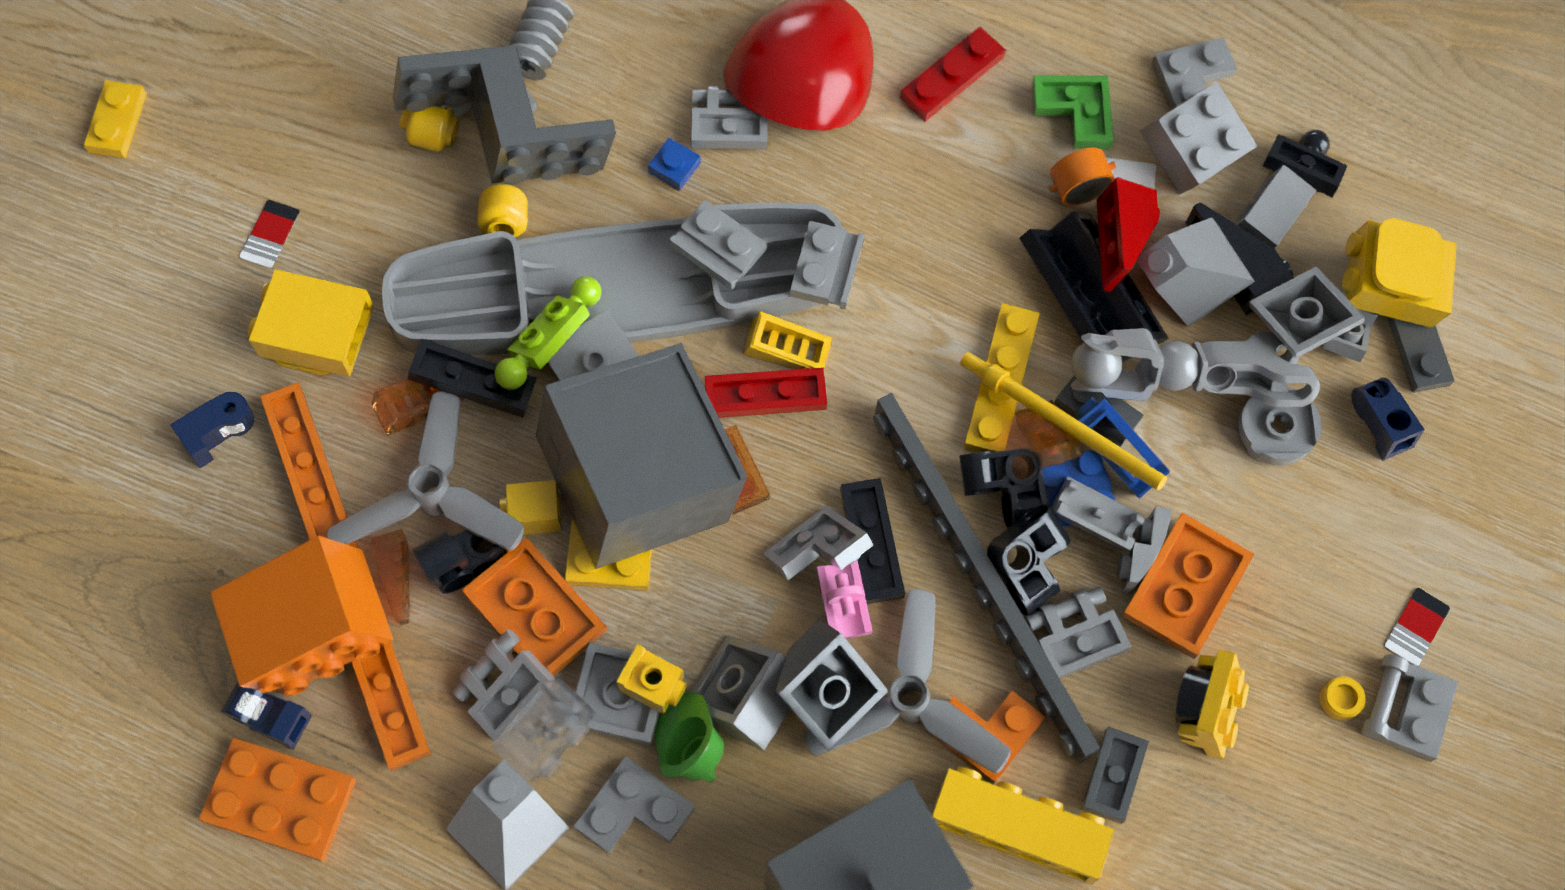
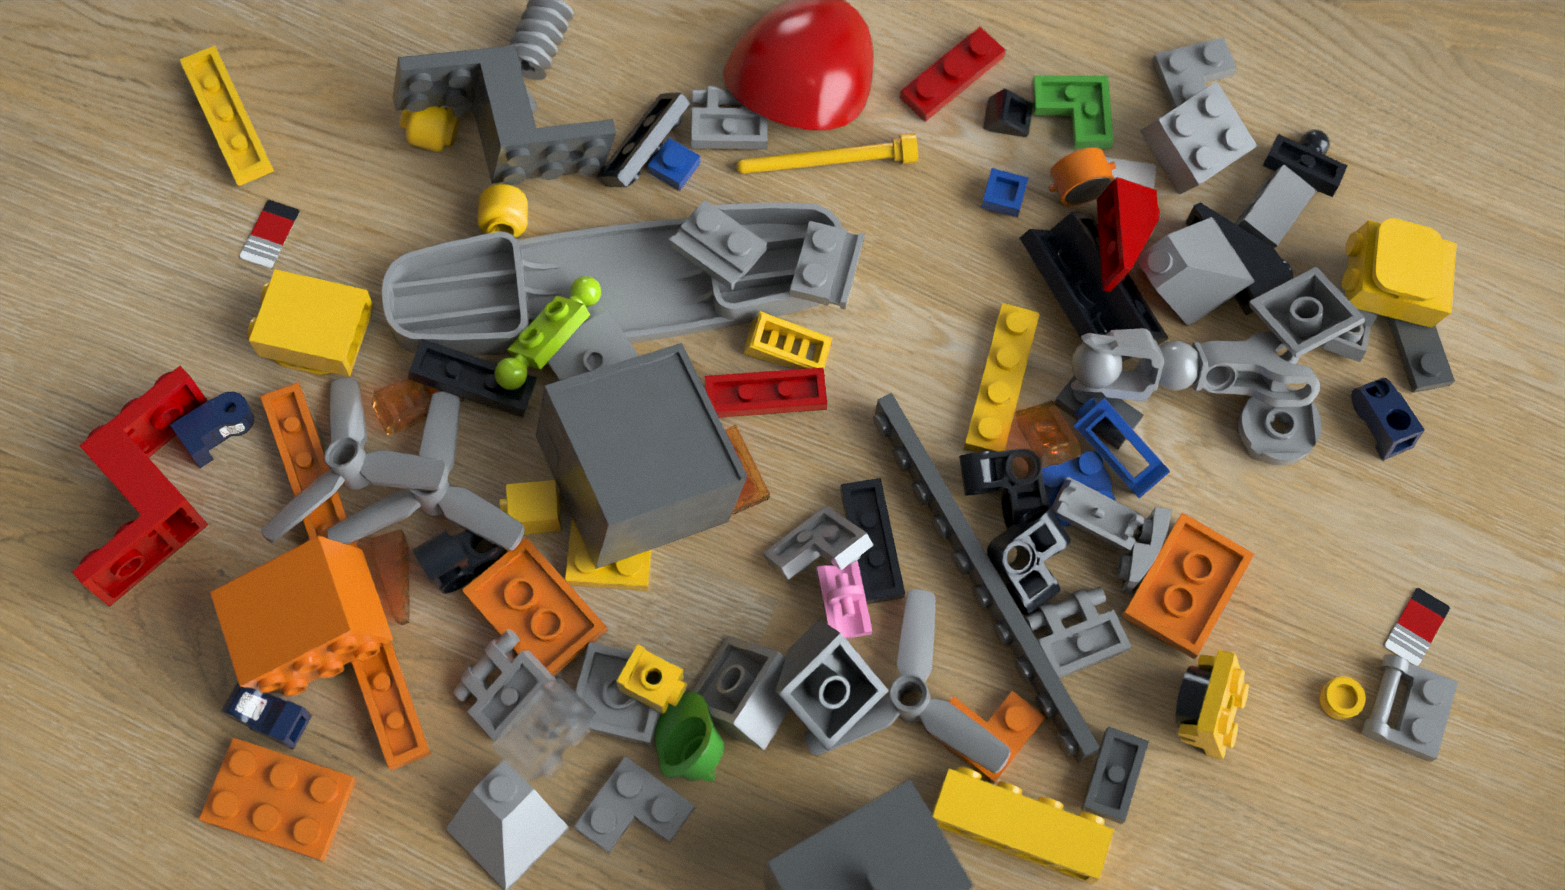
yellow plate [84,80,147,159] -> none
yellow bar [960,352,1167,491] -> none
none -> red bracket [72,365,208,607]
none -> yellow plate [179,45,274,186]
none -> light grey piece [261,378,449,543]
none -> black plate [596,93,691,188]
none -> yellow piece [736,132,918,174]
none -> blue plate [981,168,1029,217]
none -> black slope [983,88,1033,137]

